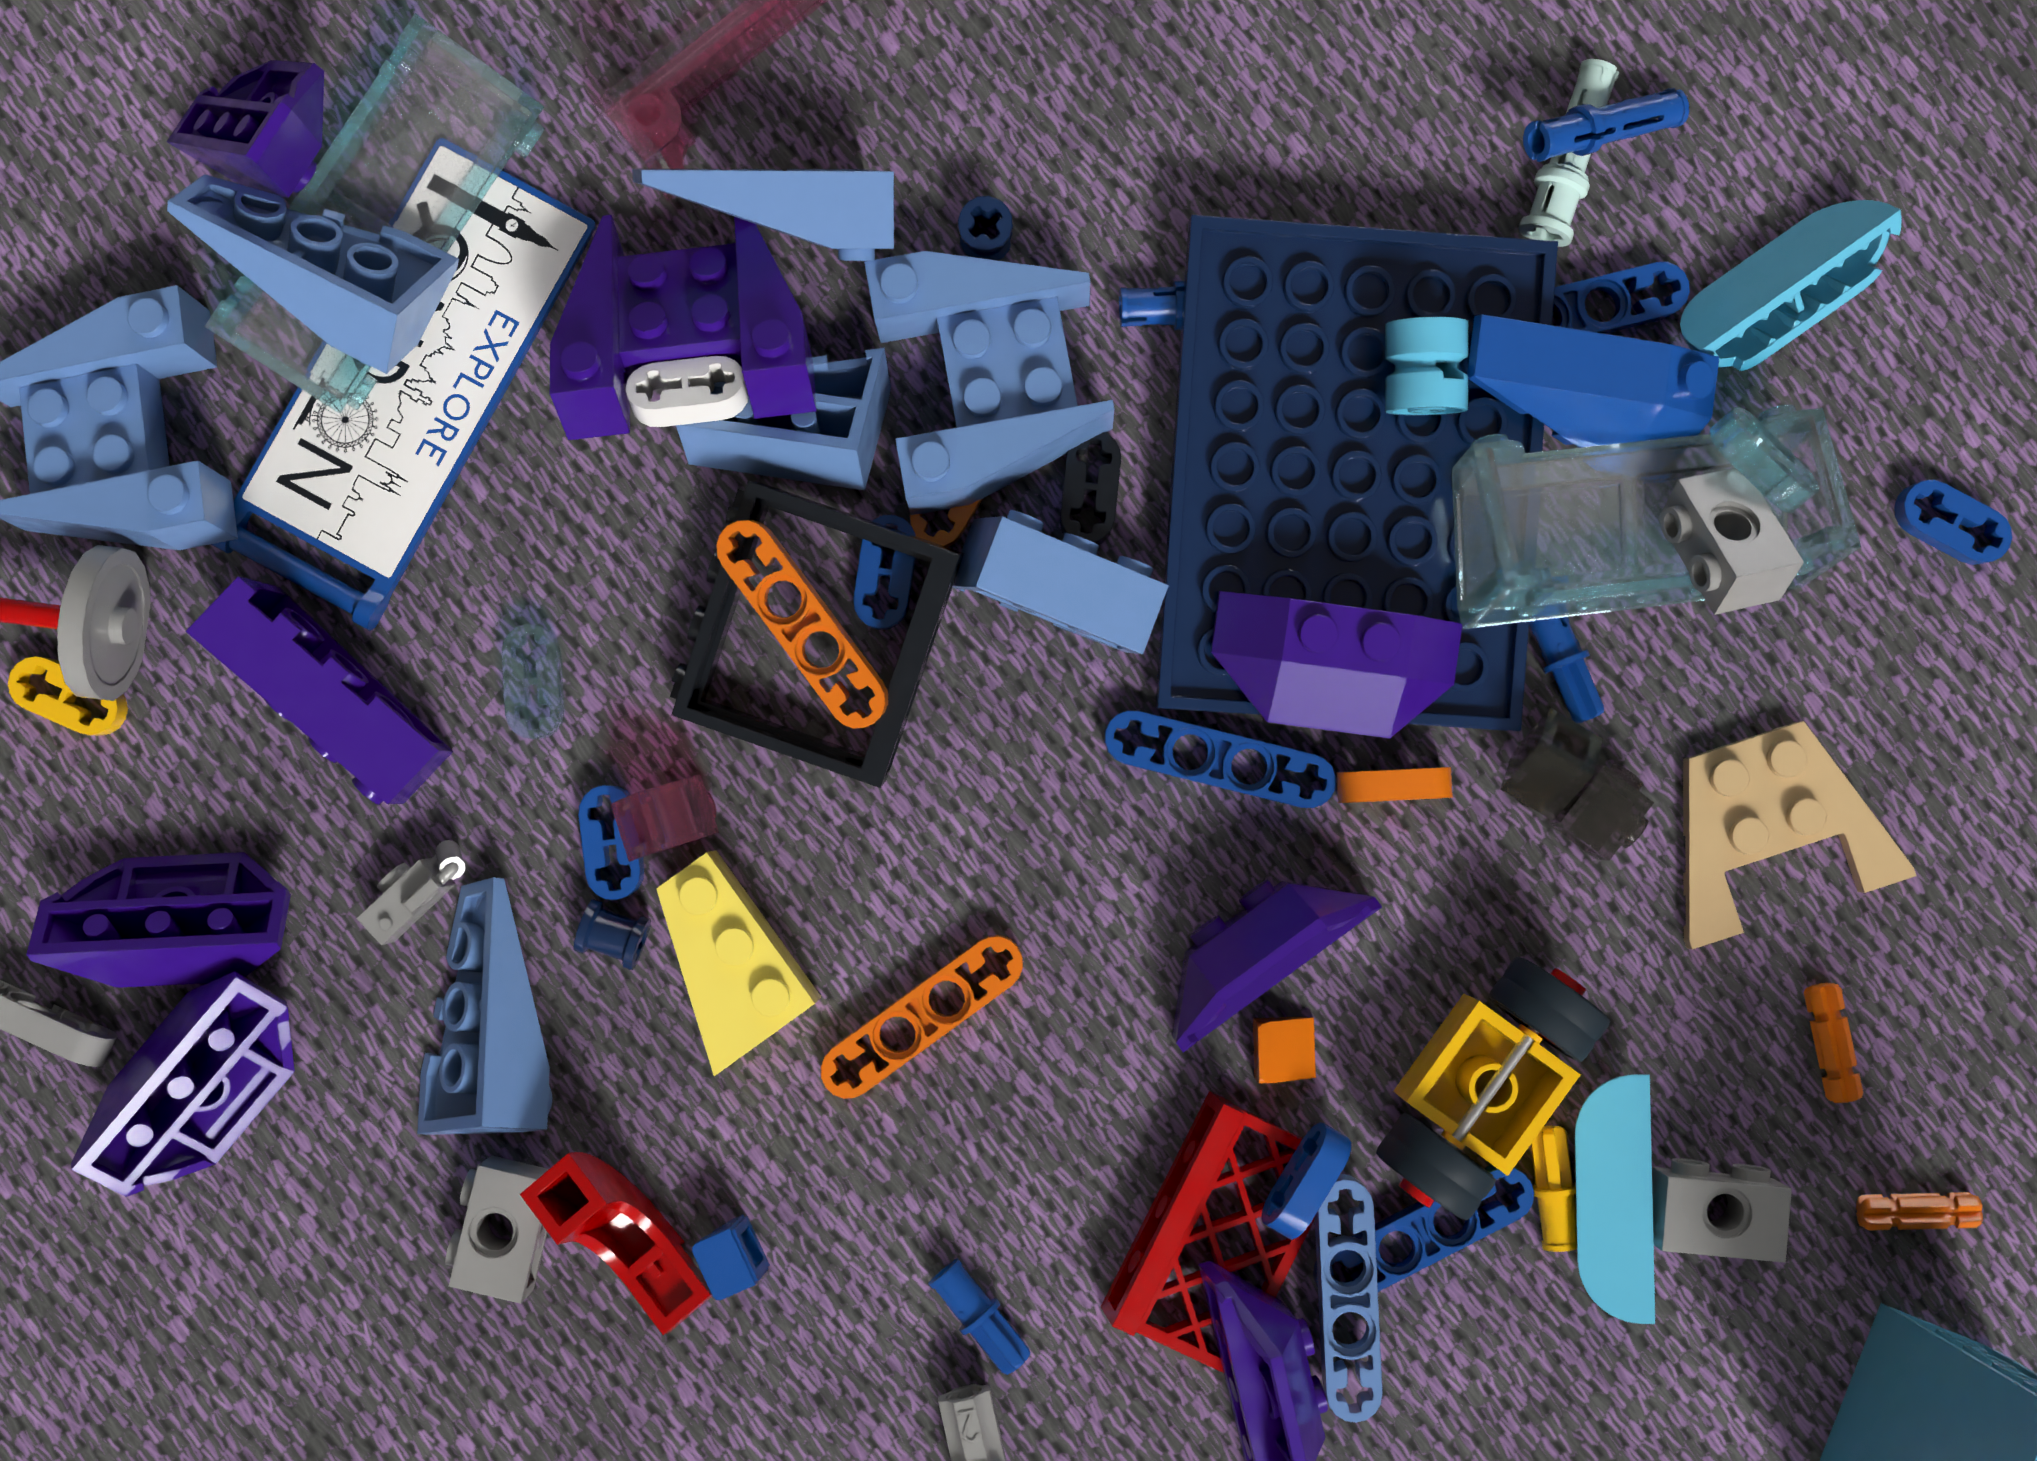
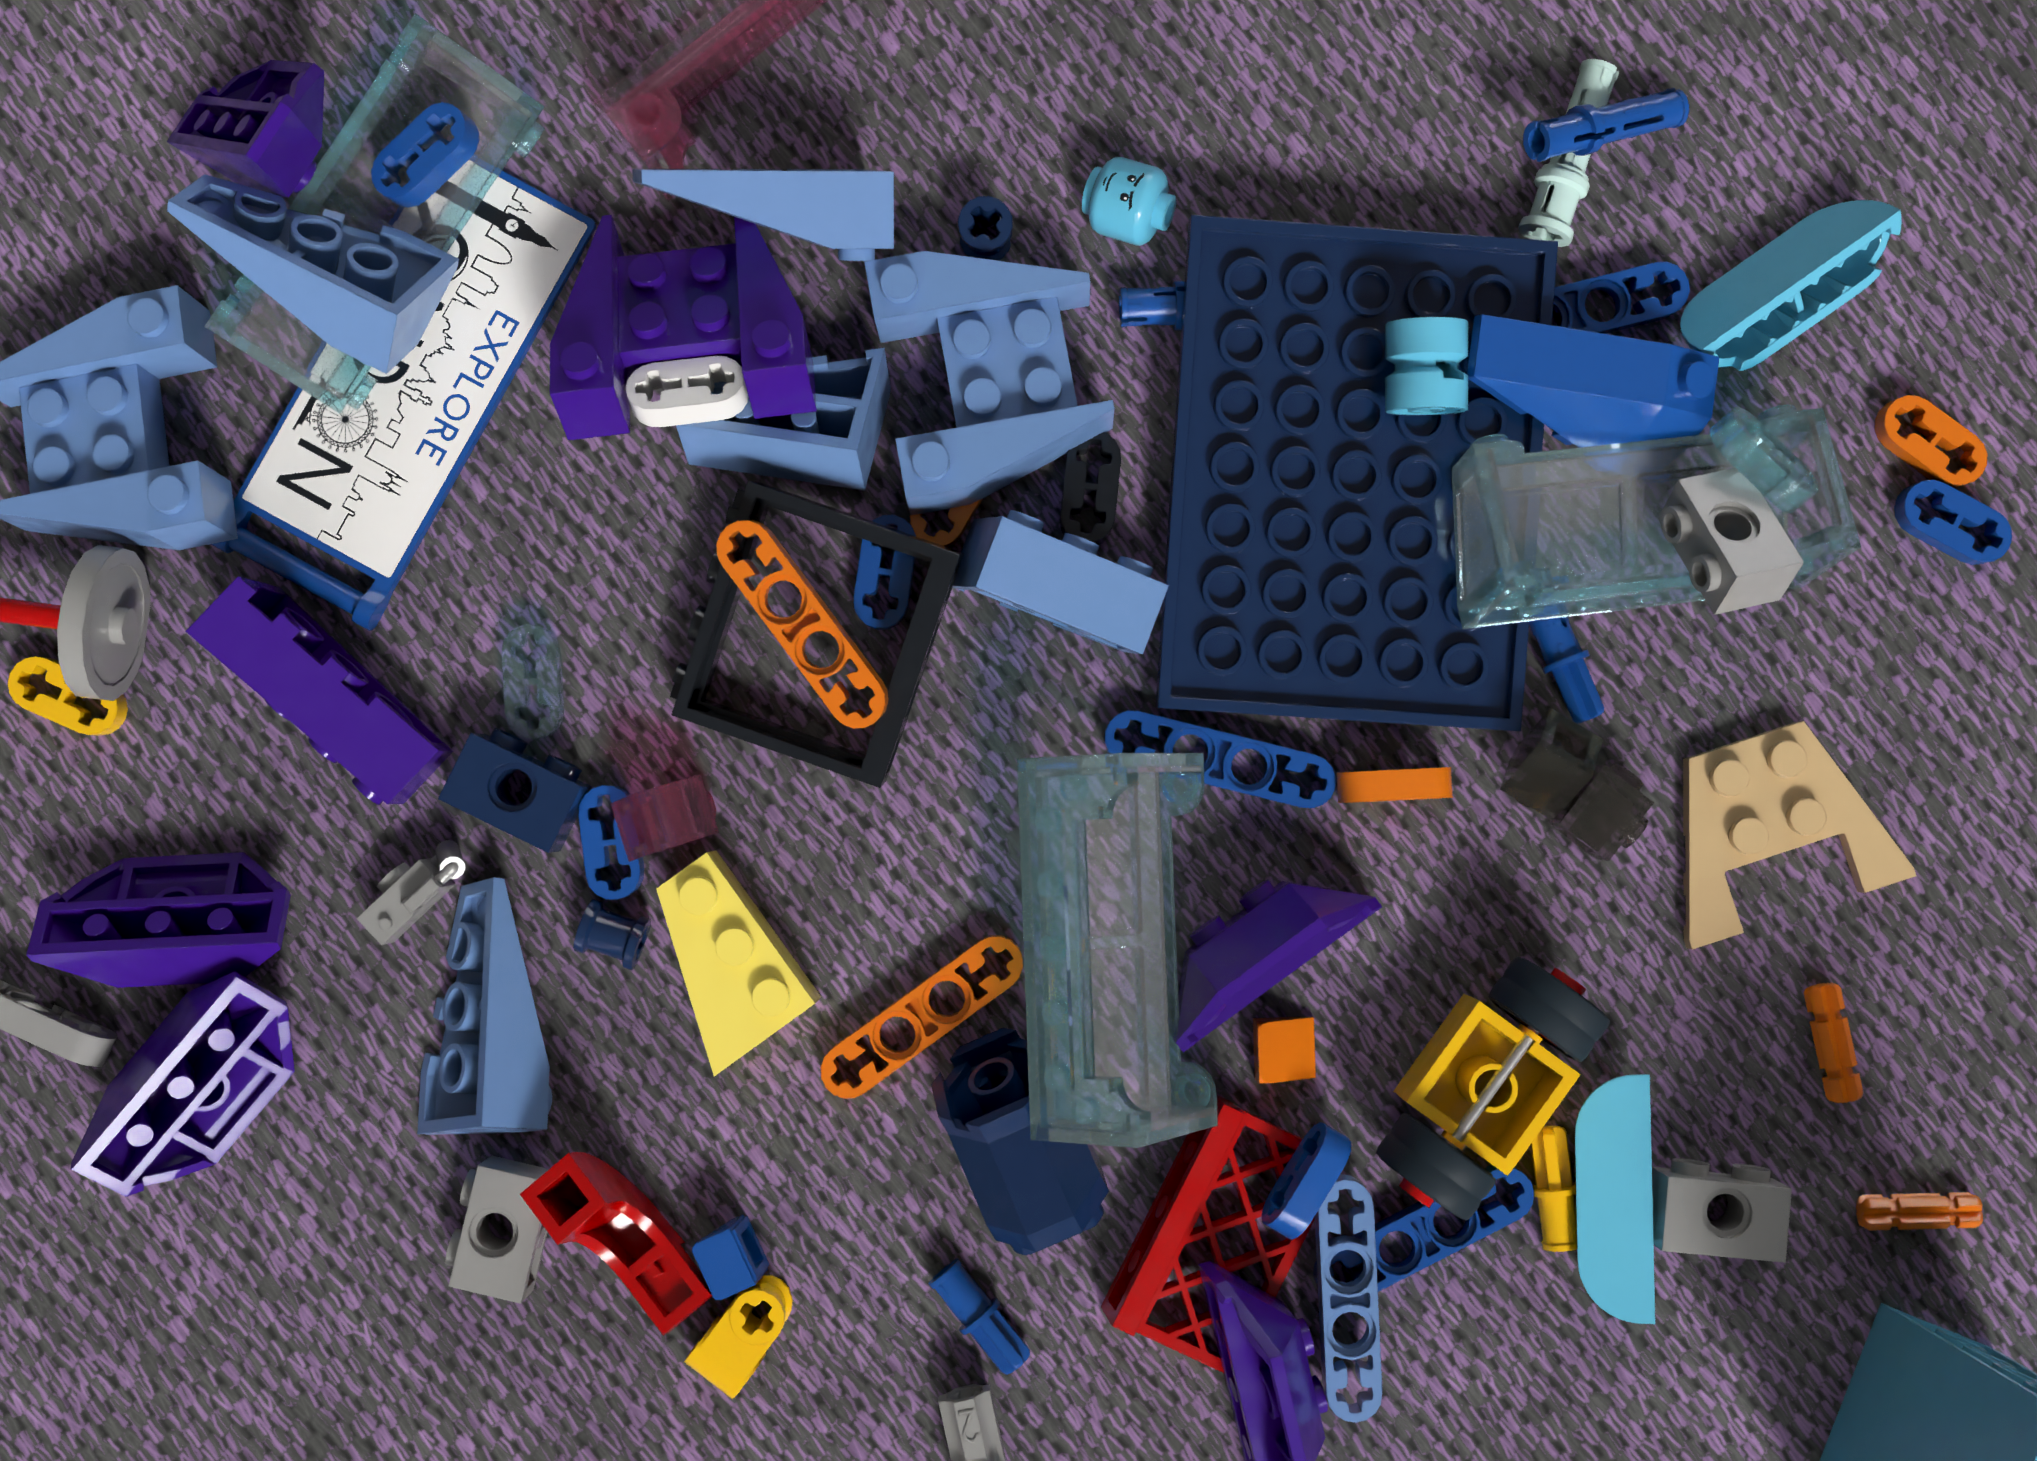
dark purple wedge [1210,591,1463,738] -> none
none -> blue beam [371,102,479,208]
none -> dark blue brick [438,728,592,853]
none -> yellow piece [684,1275,793,1399]
none -> dark blue brick [931,1028,1109,1255]
none -> clear light blue windscreen [1017,753,1218,1148]
none -> medium azure head [1082,157,1176,246]
none -> orange beam [1875,395,1987,488]

